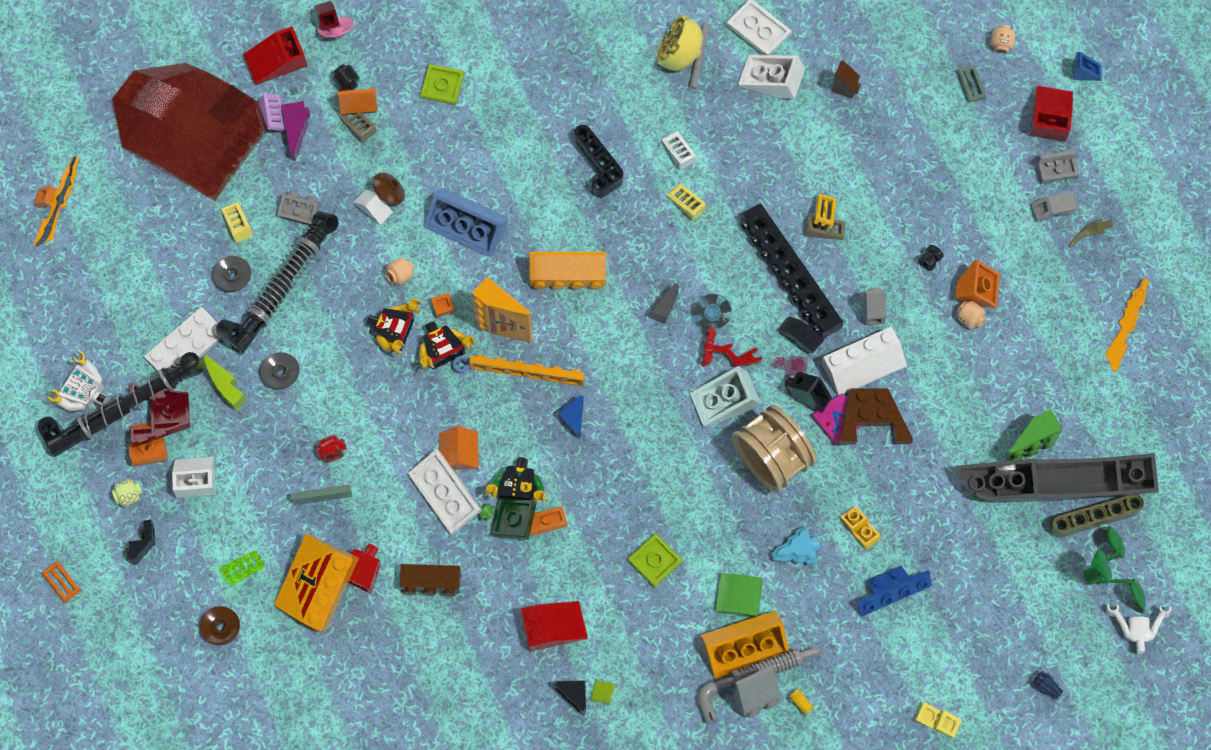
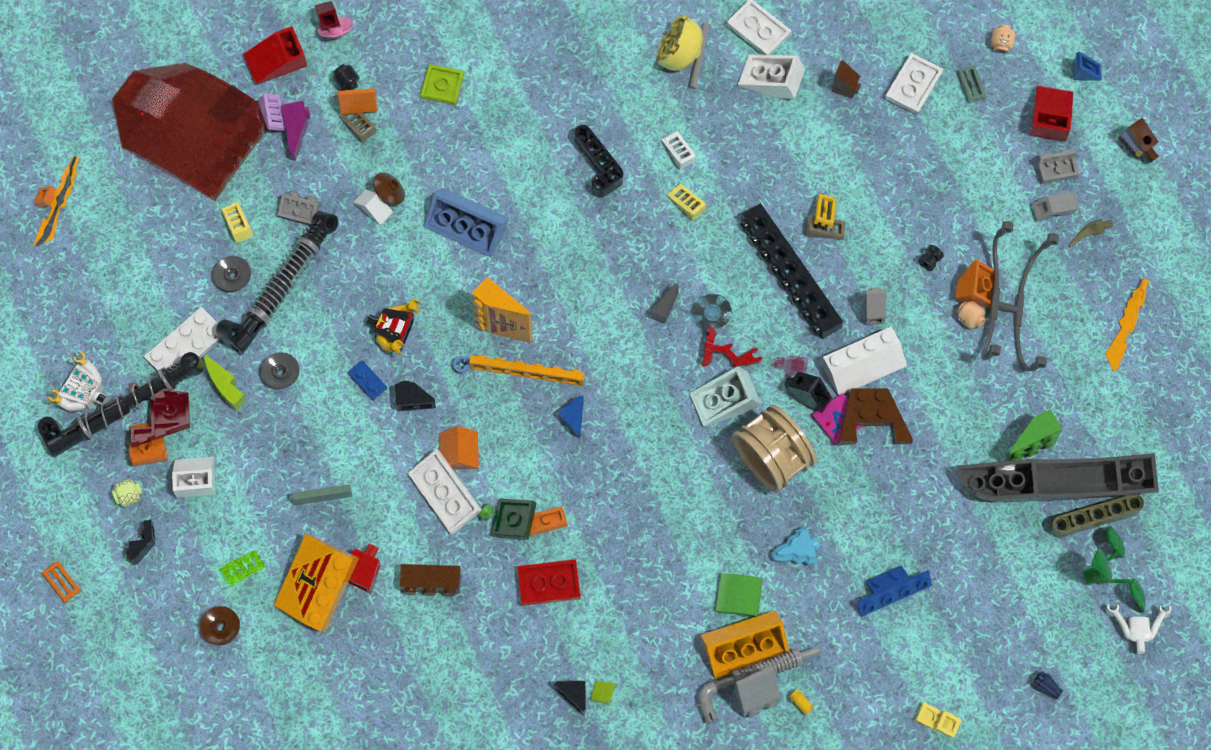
red head [317,434,347,463] -> none
light nougat head [385,258,414,285] -> none
torso [419,321,477,371] -> none
orange plate [431,293,455,317] -> none
torso [485,457,546,504] -> none
red slope [521,601,588,652] -> none
light orange slope [530,252,606,289] -> none
lime tile [627,533,683,588] -> none
black slope [778,316,824,353] -> none
yellow slope [840,506,881,550] -> none
none -> blue plate [348,360,388,400]
none -> black slope [395,381,436,411]
none -> red plate [517,559,581,606]
none -> white plate [885,53,944,115]
none -> dark grey bar [981,221,1059,372]
none -> reddish brown torso [1118,118,1159,163]

